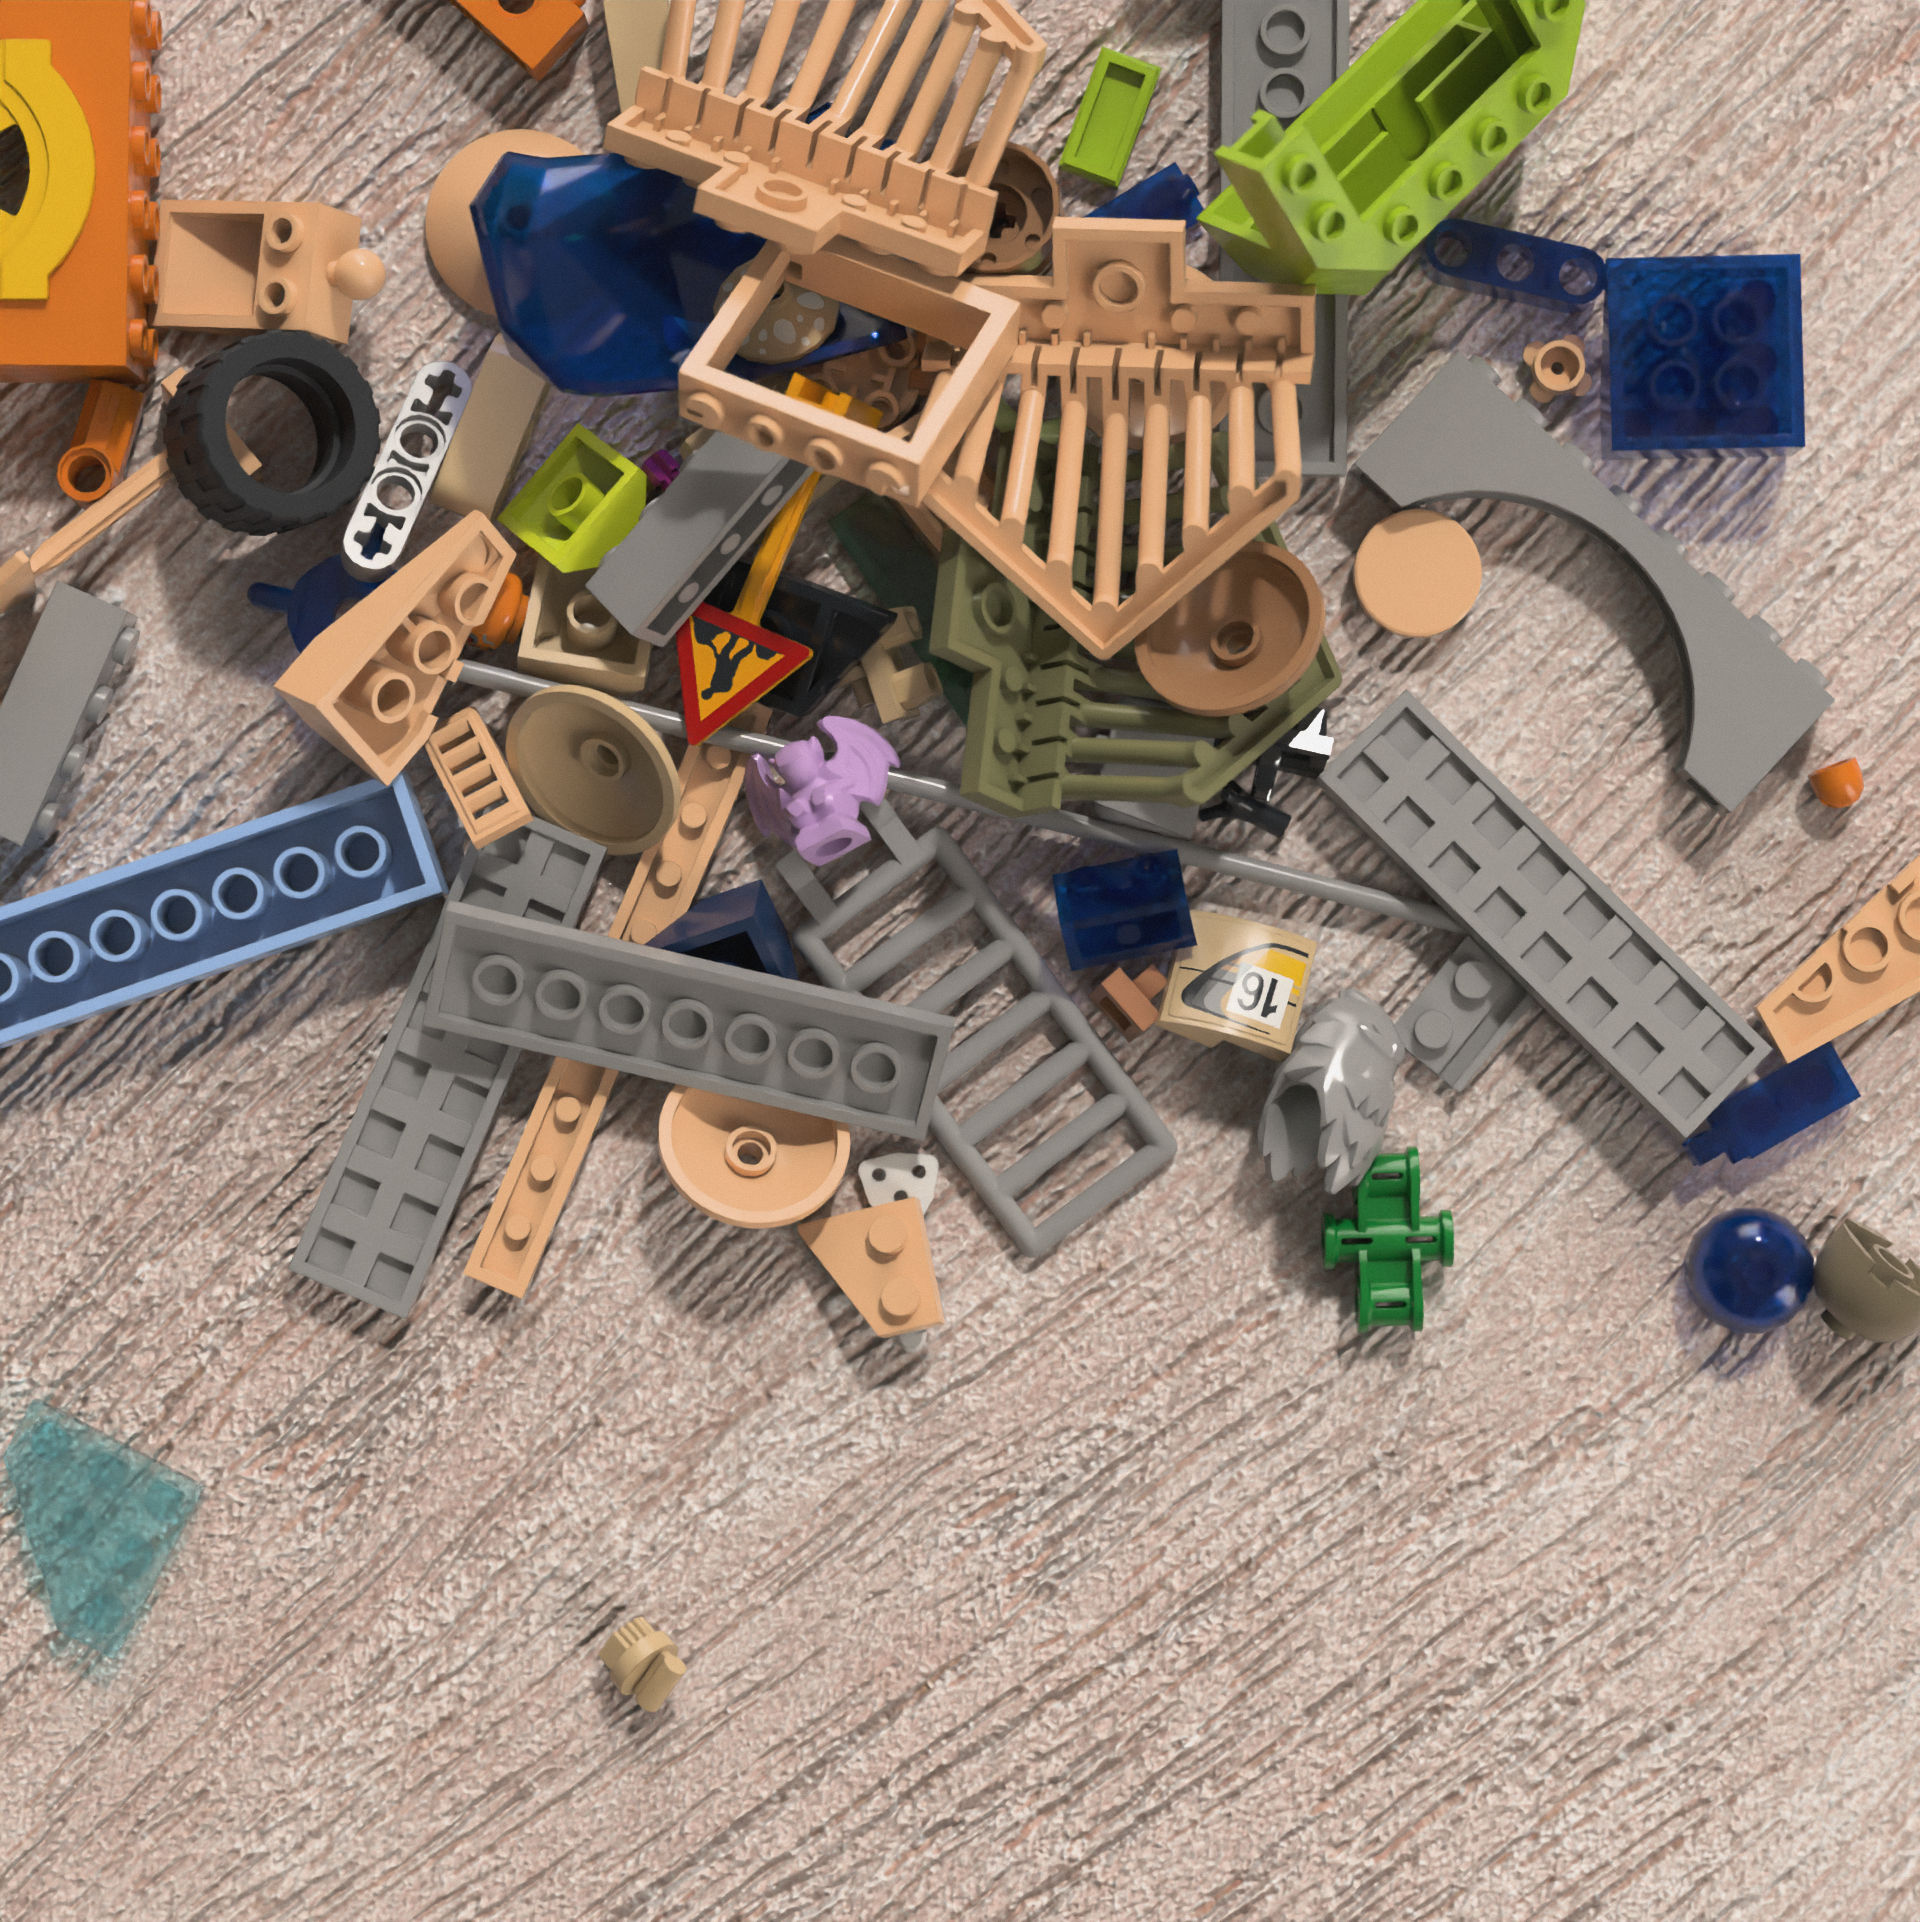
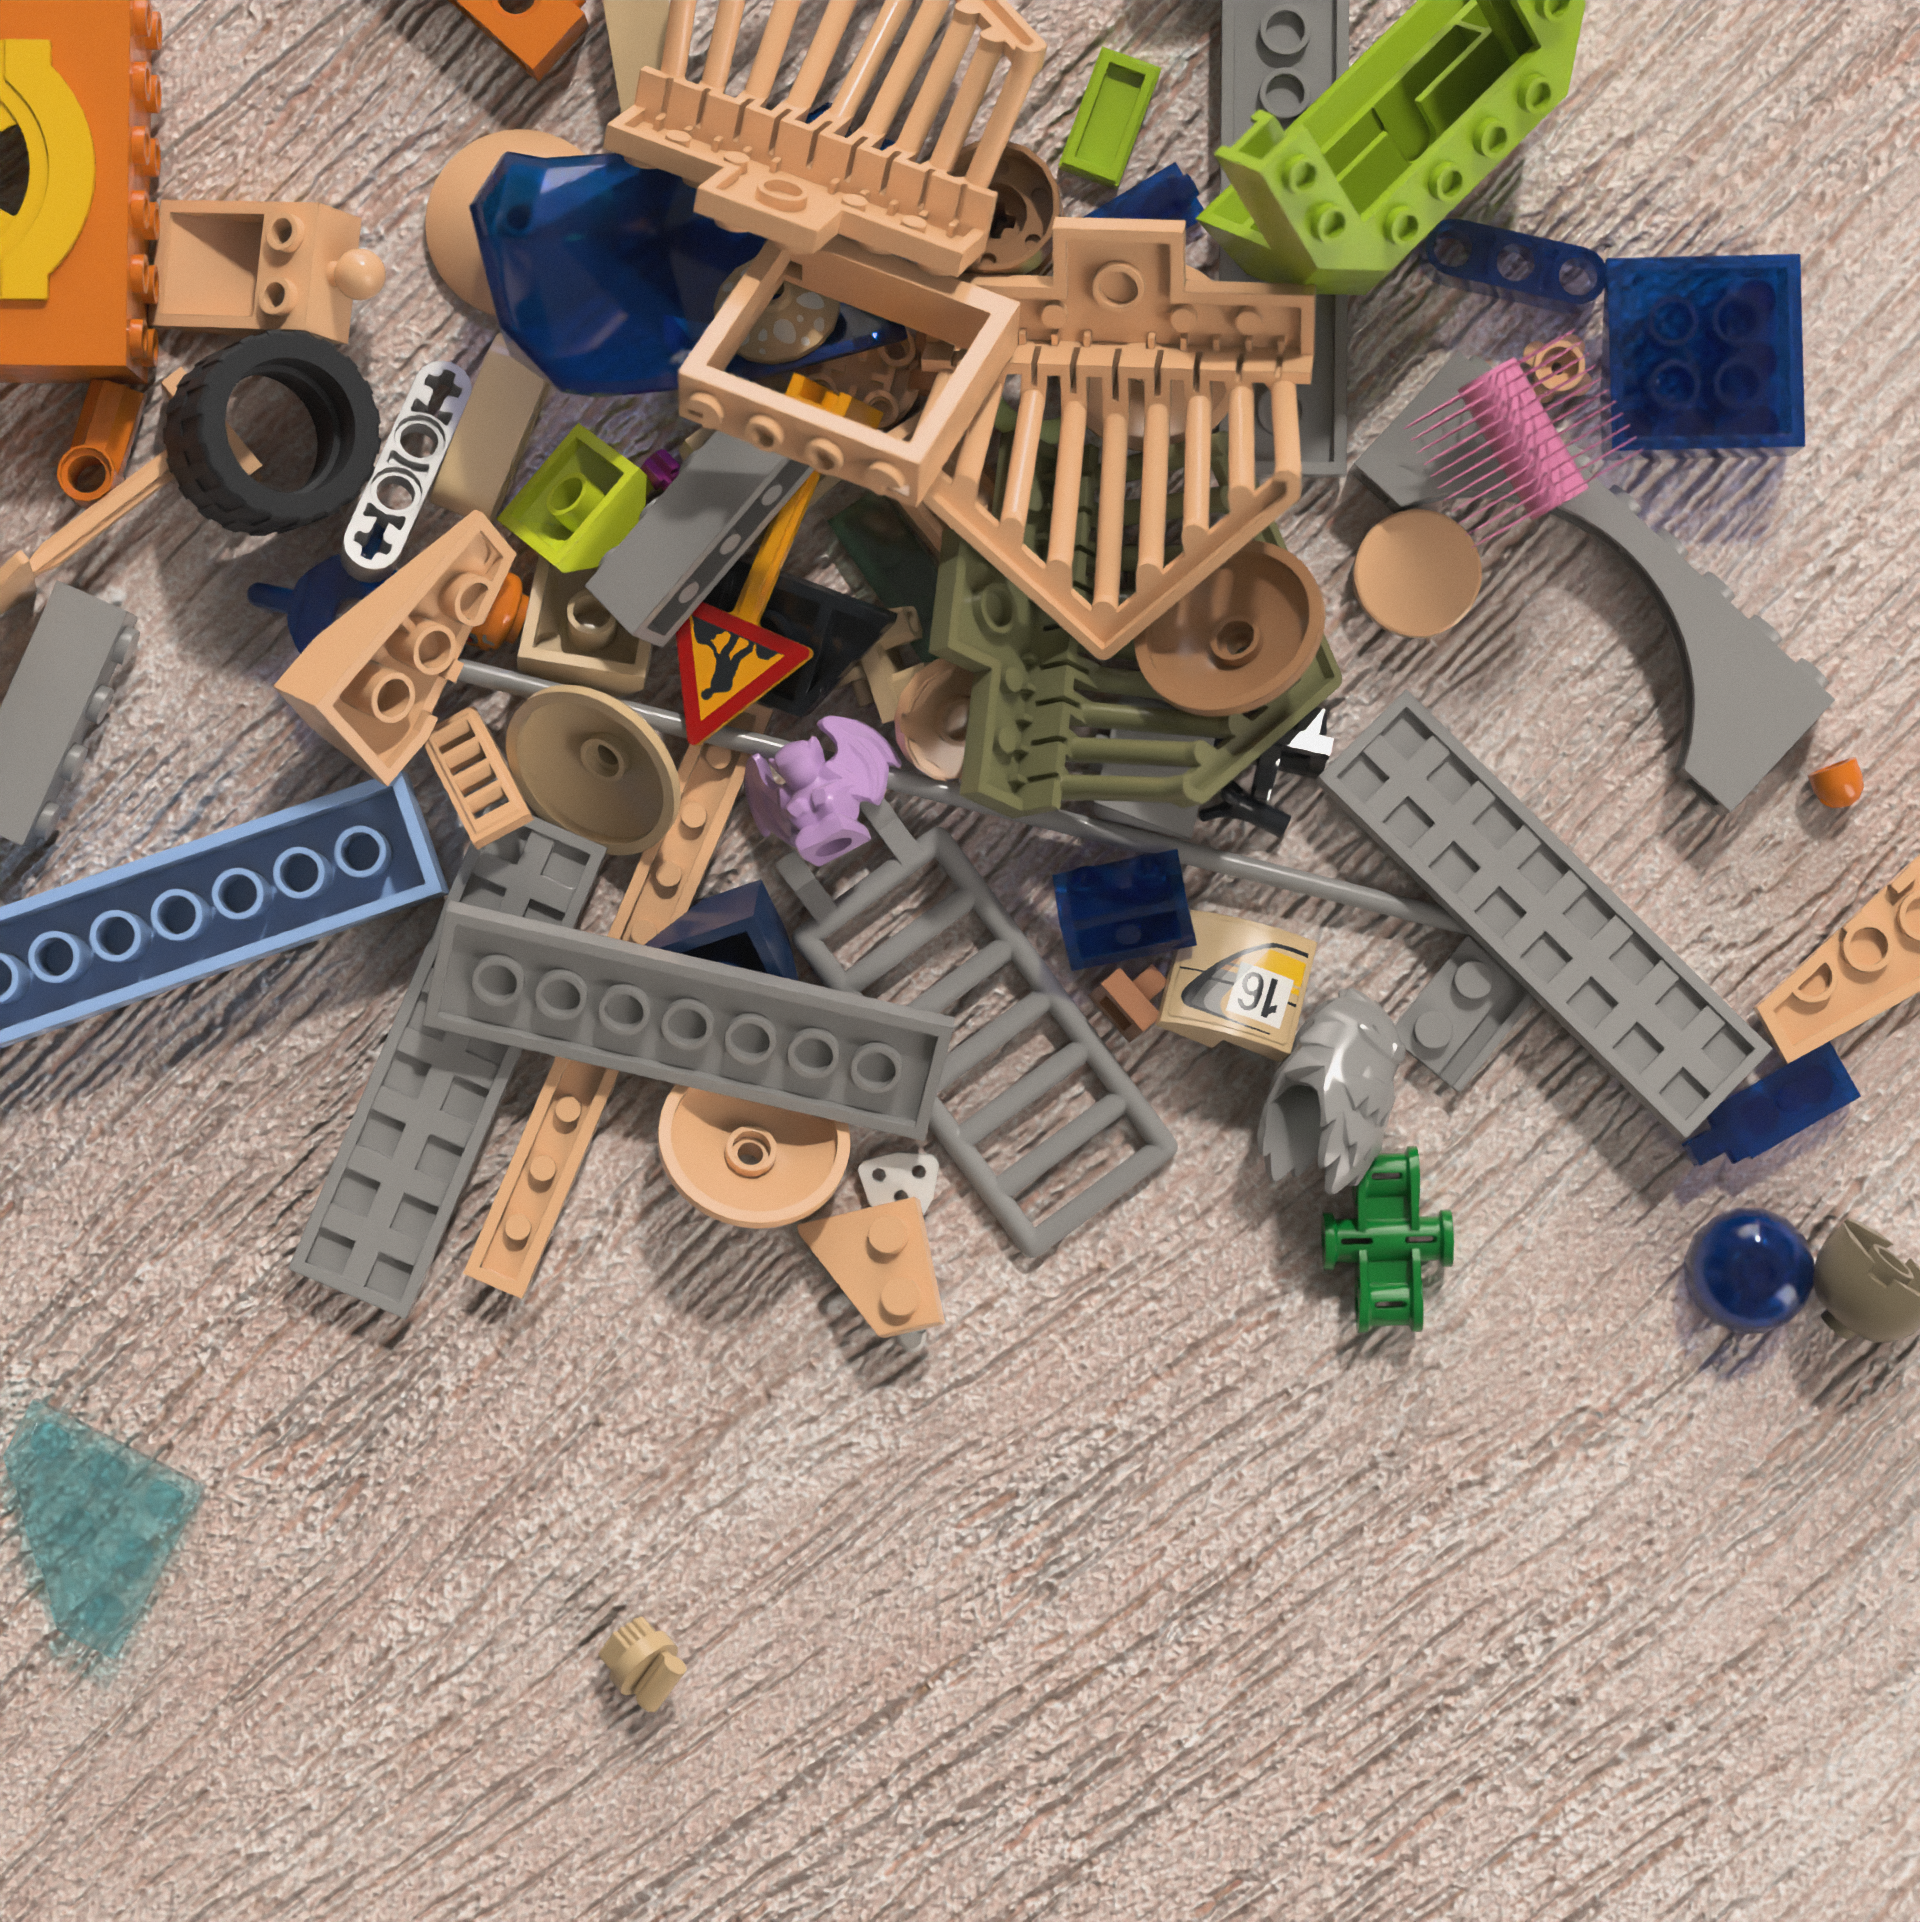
none -> light nougat tile [894,658,973,782]
none -> bright pink piece [1404,329,1643,548]

